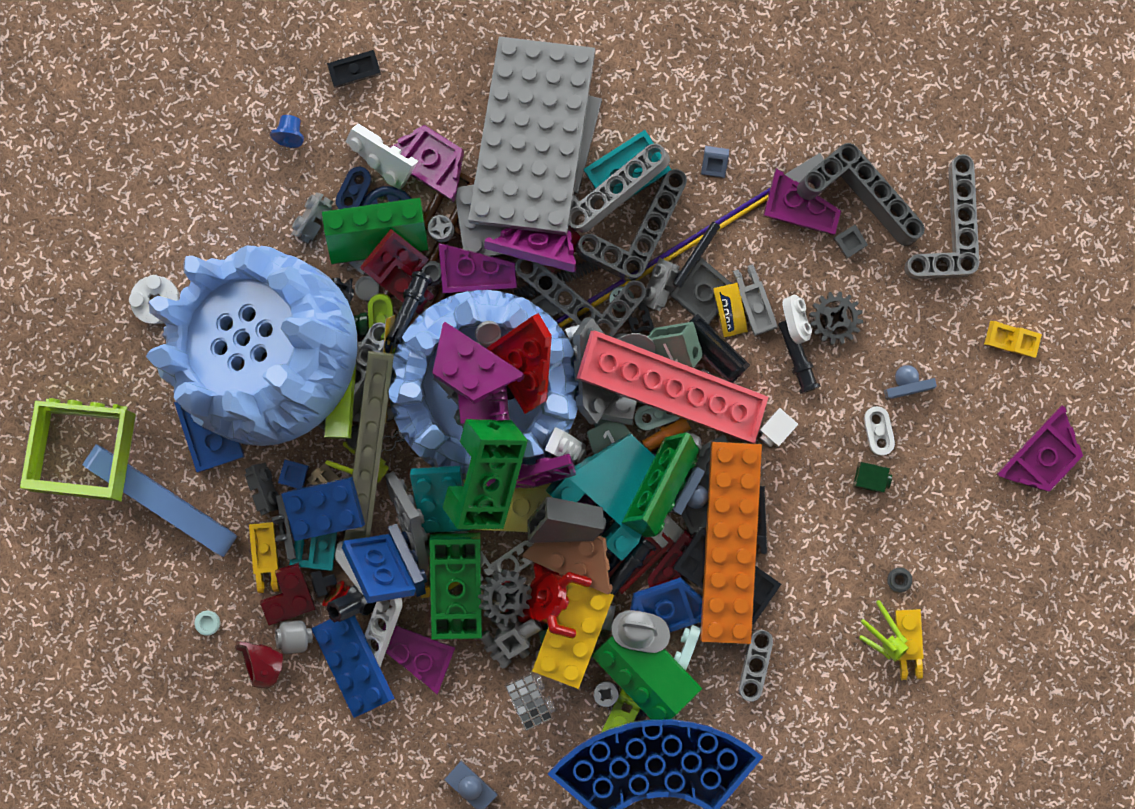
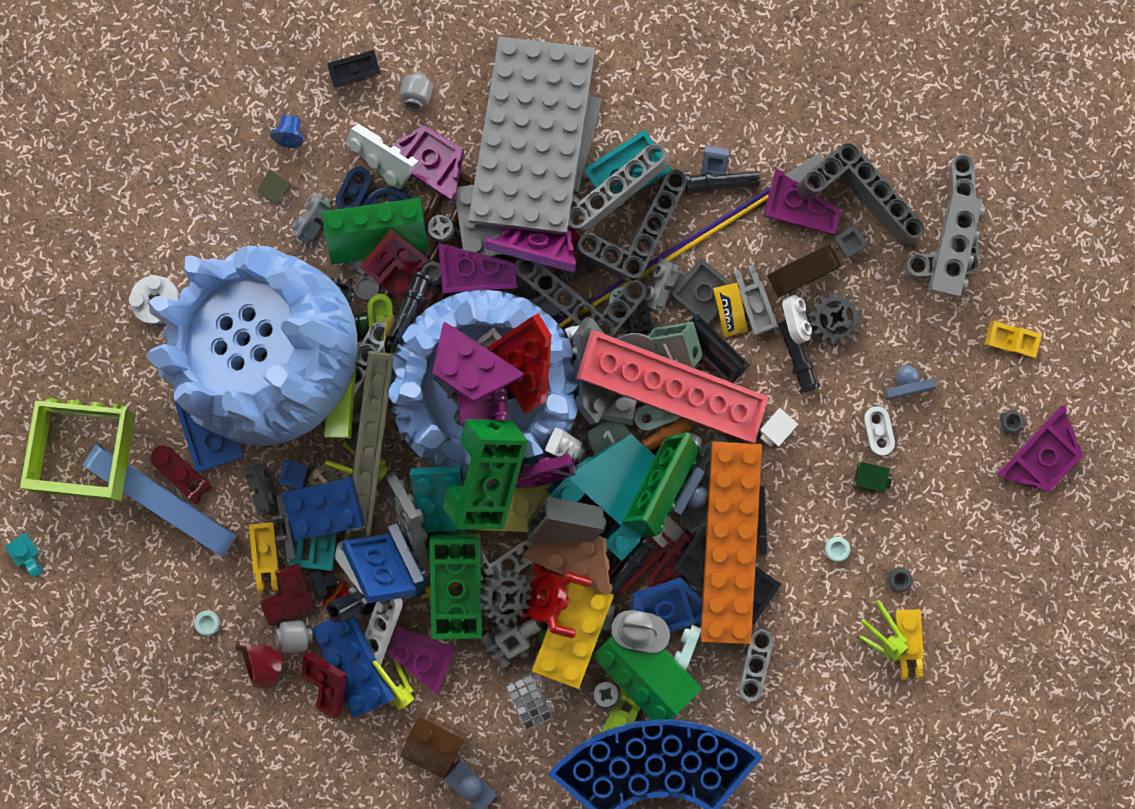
light grey piece [475,321,501,345] -> none
black bar [673,222,720,288] -> none
none -> teal plate [5,533,45,577]
none -> dark red plate [151,445,213,505]
none -> olive slope [257,169,292,205]
none -> dark red plate [301,652,347,719]
none -> neon yellow plant [373,659,414,710]
none -> light grey head [399,72,433,111]
none -> reddish brown slope [400,712,467,779]
none -> black pin [685,171,760,196]
none -> dark brown beam [767,244,841,298]
none -> light aqua tile [825,537,850,562]
none -> light grey brick [928,193,985,299]
none -> dark grey plate [1000,410,1024,434]

